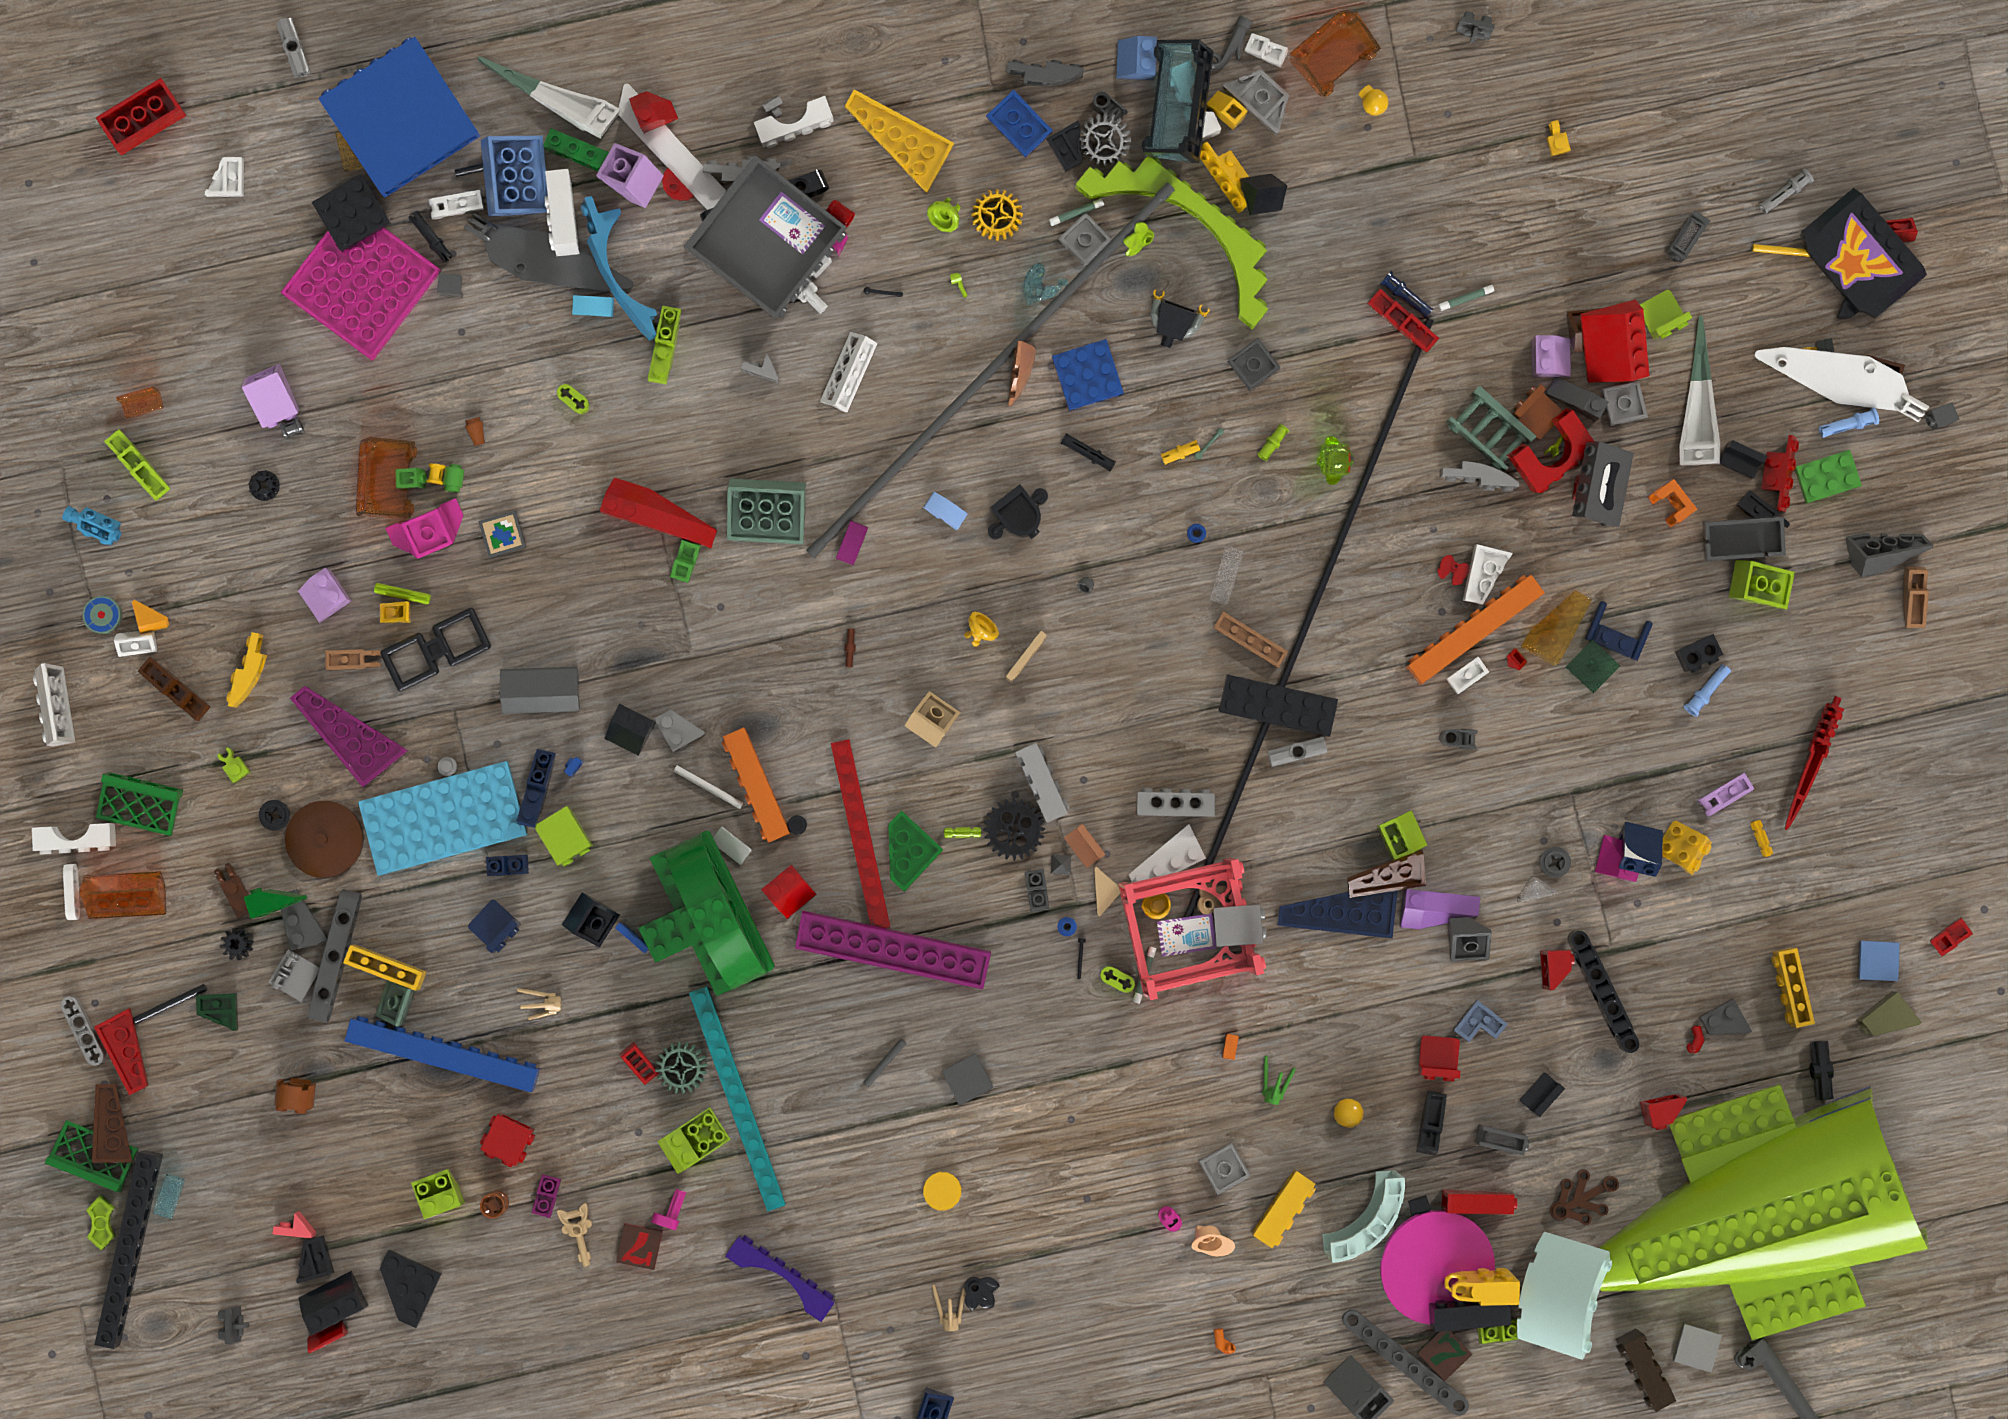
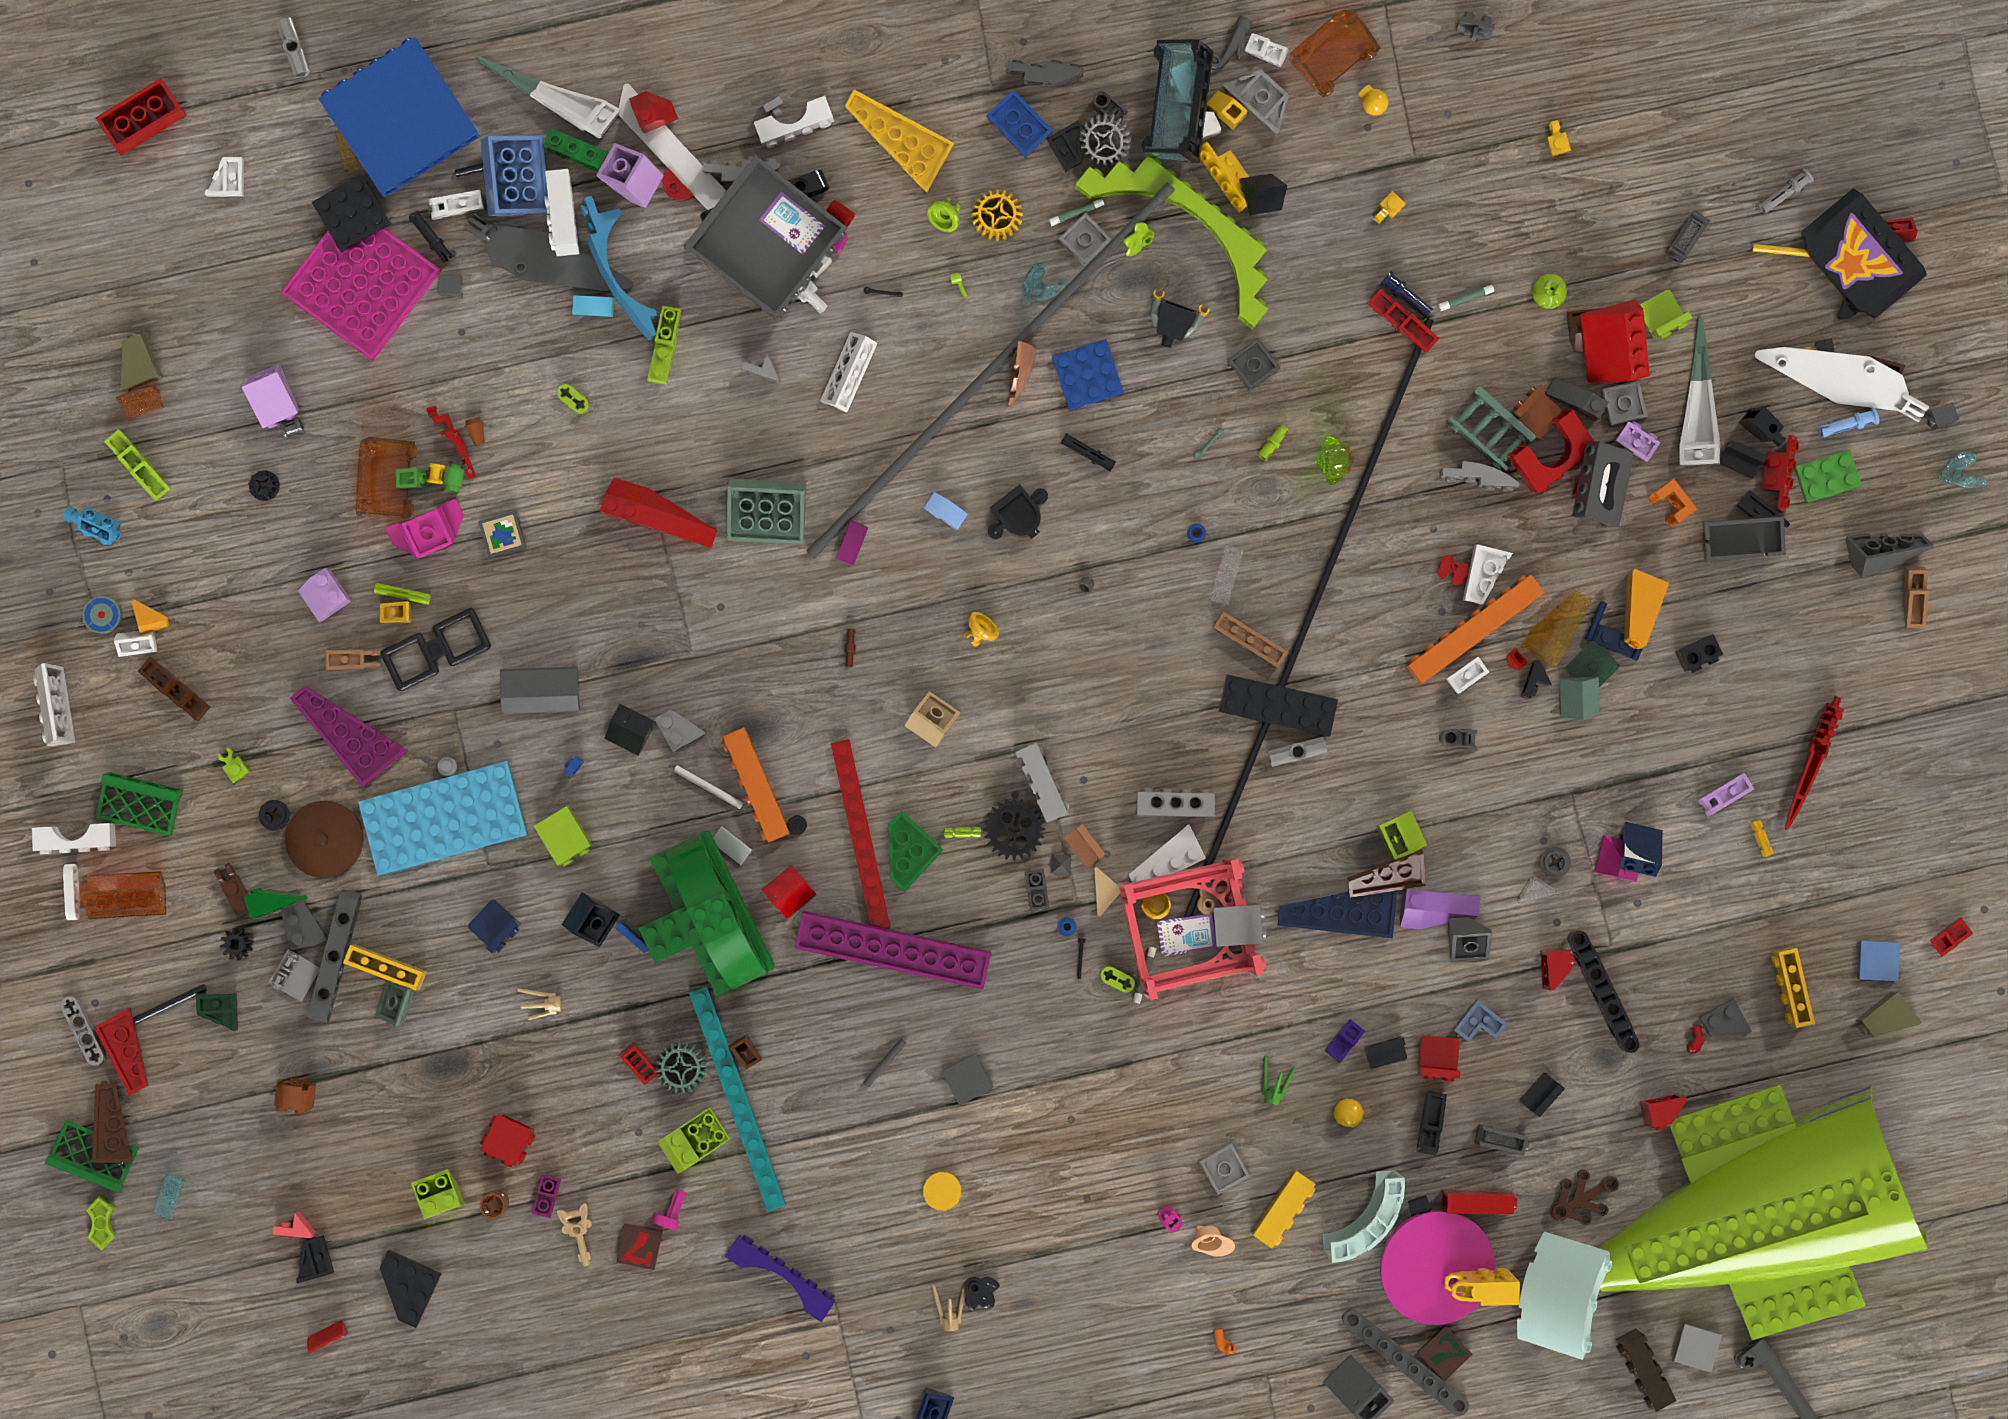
black brick [94,1150,163,1349] -> none
dark grey hips [218,1306,249,1344] -> none
yellow slope [227,632,267,708] -> none
black slope [298,1271,369,1335] -> none
blue brick [345,1016,541,1092] -> none
dark blue slope [486,855,529,876] -> none
dark blue slope [516,749,556,828] -> none
bright green slope [670,539,701,583] -> none
tan tile [1005,631,1047,683] -> none
medium blue slope [1116,36,1157,80] -> none
yellow pin [1161,439,1201,465] -> none
orange piece [1222,1033,1239,1060] -> none
black brick [1429,1299,1511,1332] -> none
lime slope [1477,1319,1518,1344] -> none
lavender slope [1532,335,1571,377] -> none
lime hand [1544,435,1563,460] -> none
yellow bracket [1662,821,1712,875] -> none
light blue pin [1684,664,1731,717] -> none
lime slope [1729,560,1795,609] -> none
black piece [1810,1041,1834,1100] -> none
none -> olive slope [121,333,163,393]
none -> red piece [426,406,476,479]
none -> reddish brown slope [728,1034,762,1069]
none -> dark purple slope [1325,1019,1365,1063]
none -> black panel [1364,1036,1407,1069]
none -> yellow plate [1373,191,1406,224]
none -> black slope [1521,660,1552,699]
none -> lime hair [1532,273,1567,309]
none -> sand green slope [1560,677,1600,720]
none -> lavender bracket [1615,421,1660,462]
none -> light orange slope [1624,568,1669,649]
none -> black torso [1739,406,1786,446]
none -> clear light blue helmet [1940,451,1989,489]

